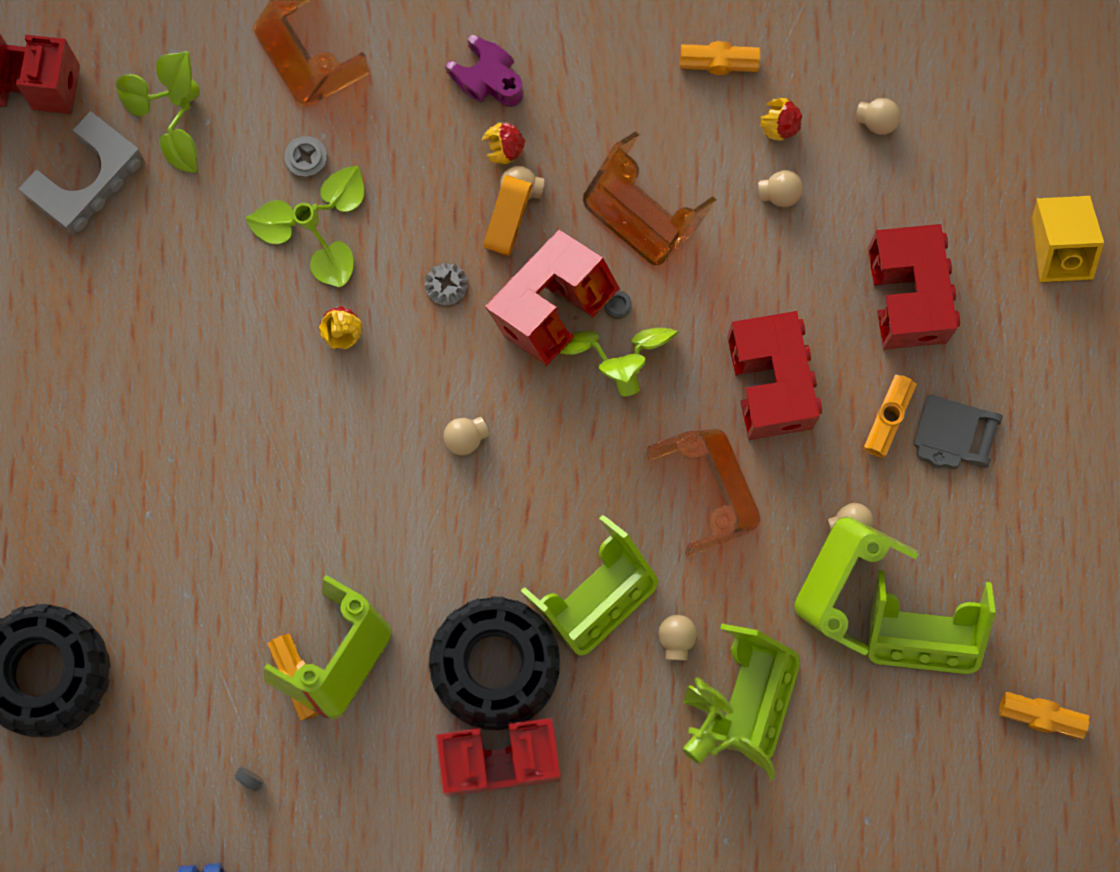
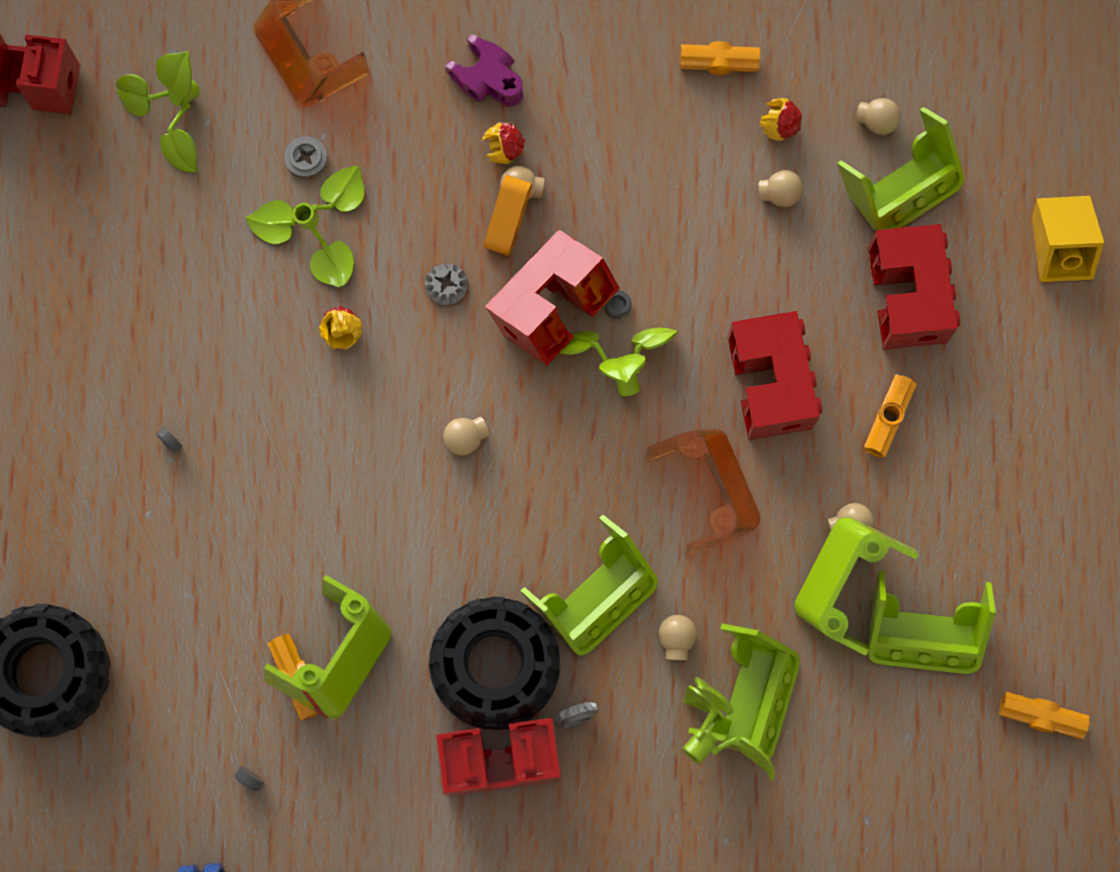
light grey arch [19,111,144,236] -> none
clear orange windscreen [583,132,716,265] -> none
dark grey piece [914,395,1003,469] -> none
none -> dark grey tile [156,427,183,453]
none -> light grey gear [554,702,599,728]
none -> lime windscreen [837,107,964,231]

